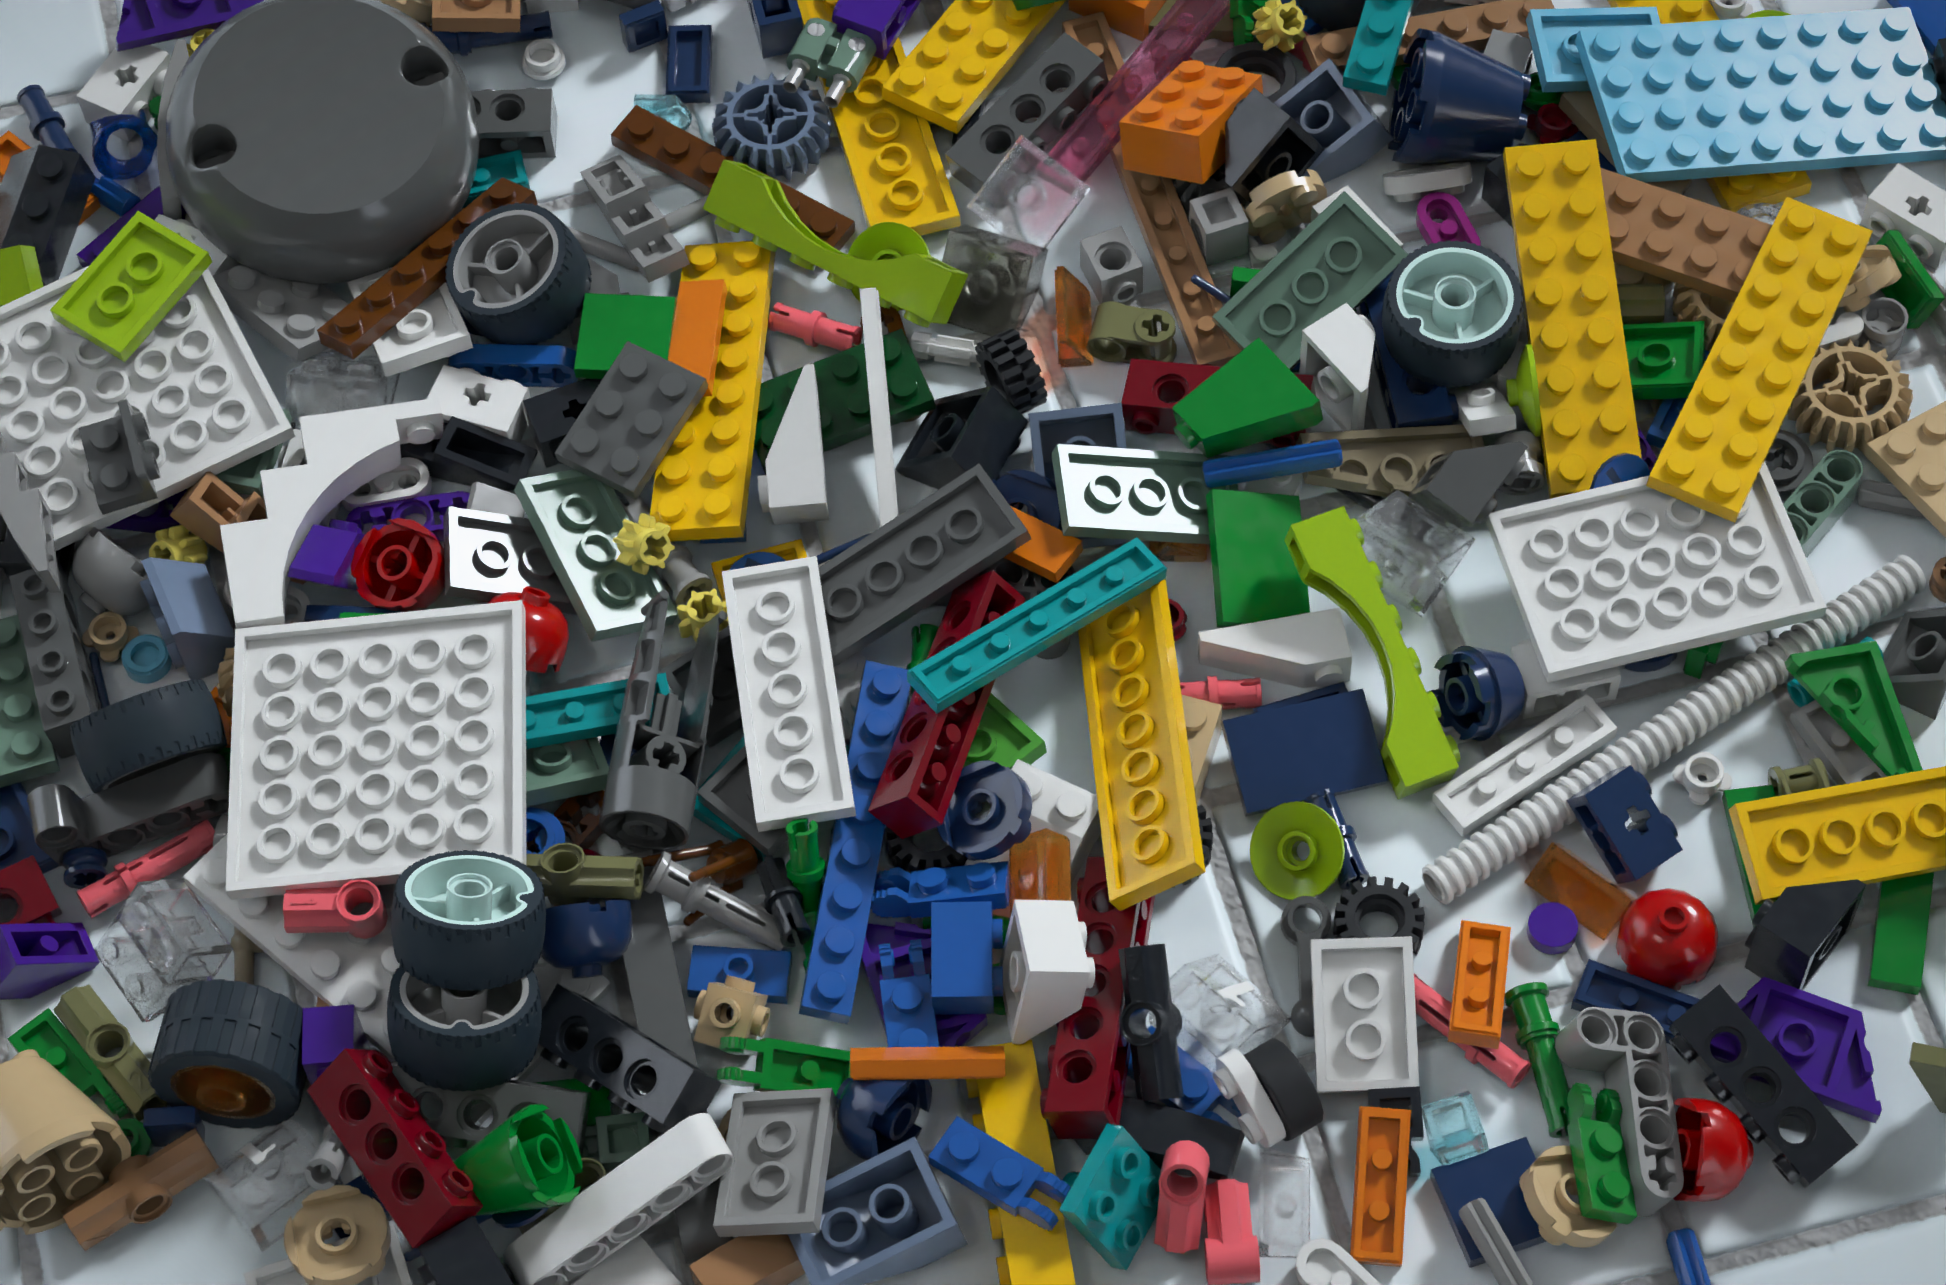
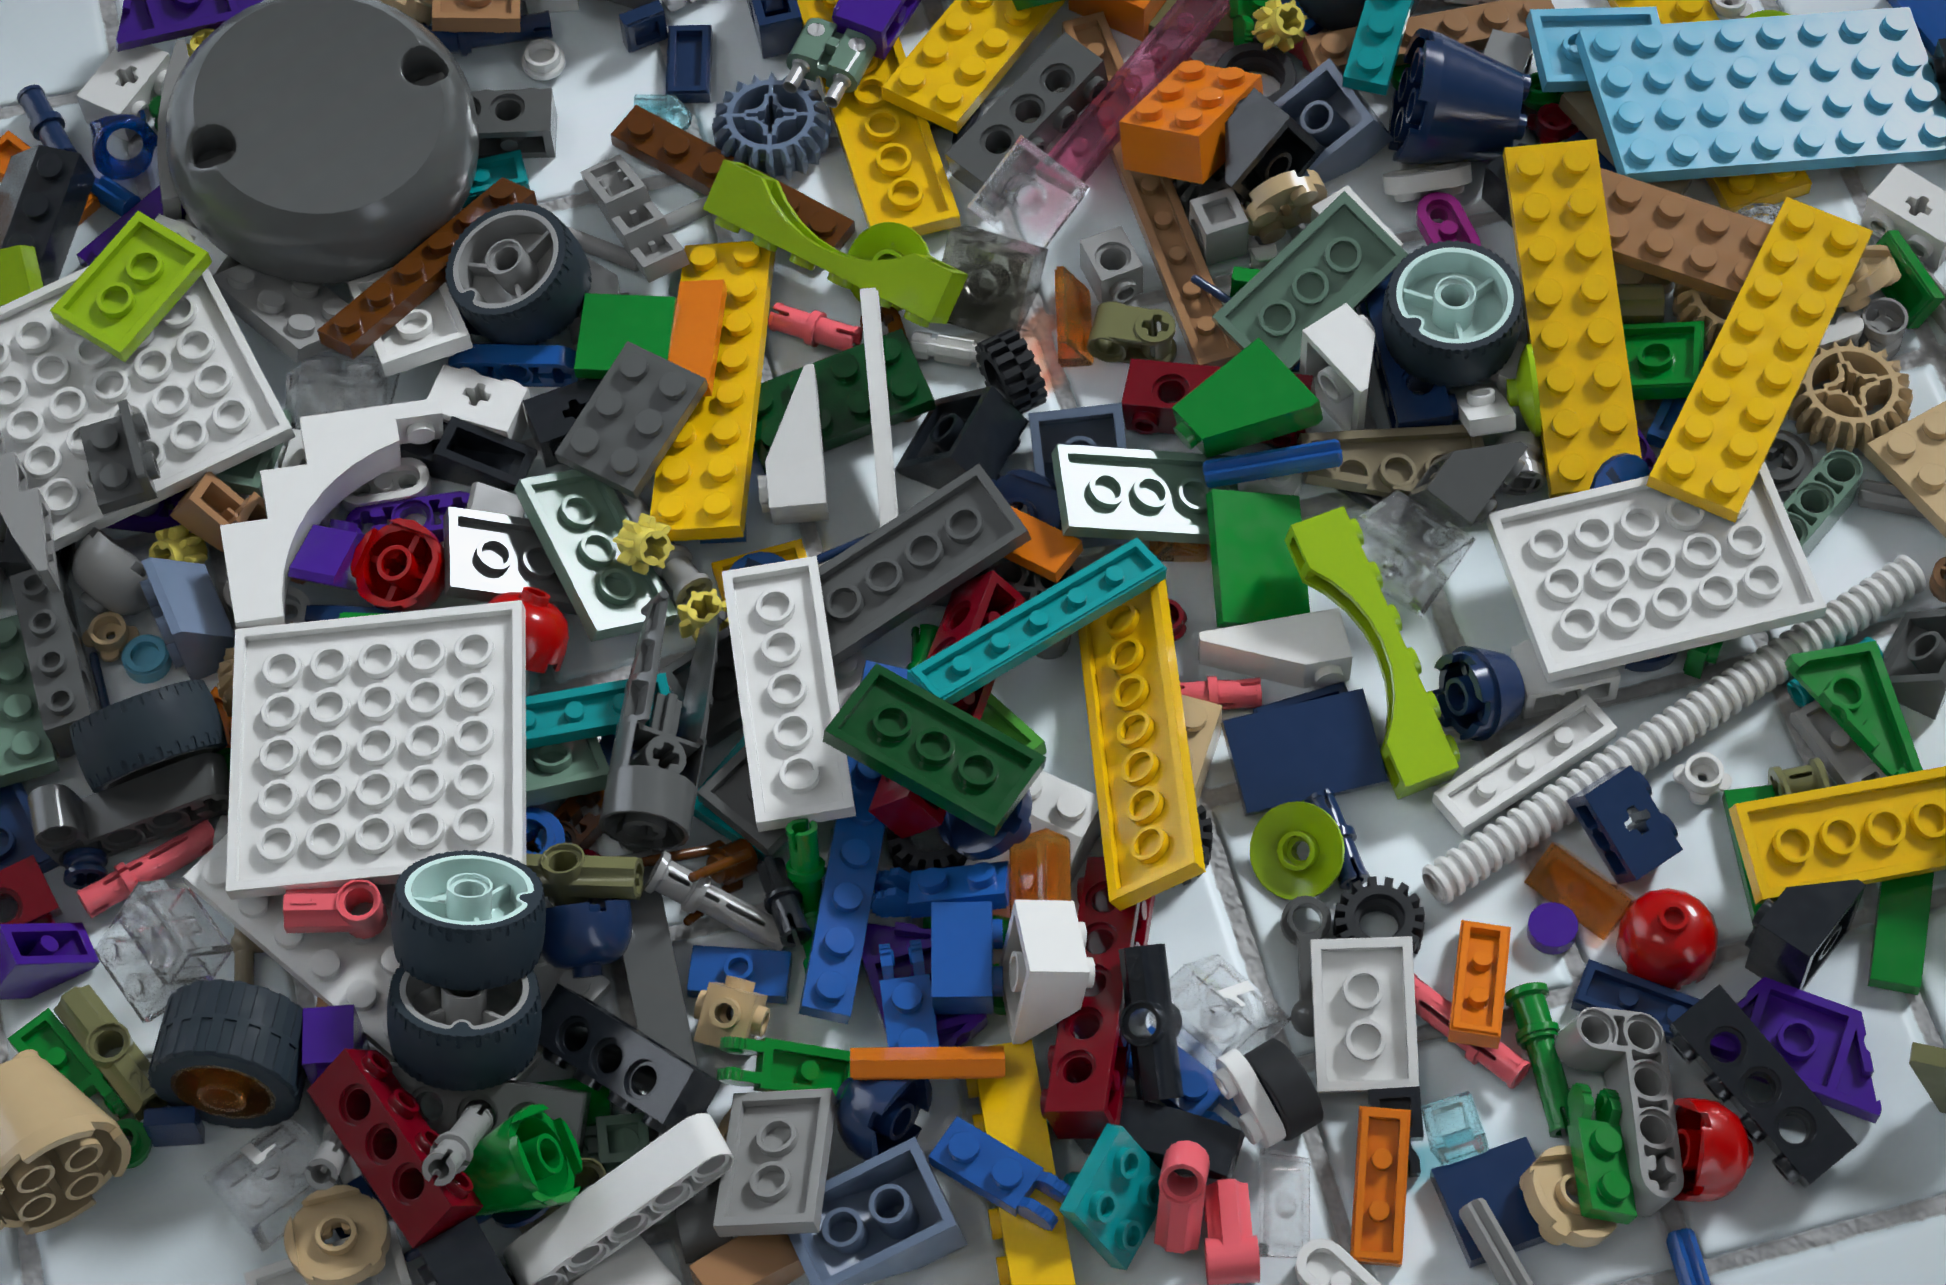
medium nougat piece [61,1128,219,1251] -> none
none -> light grey pin [422,1105,493,1186]
none -> dark green plate [823,663,1047,837]

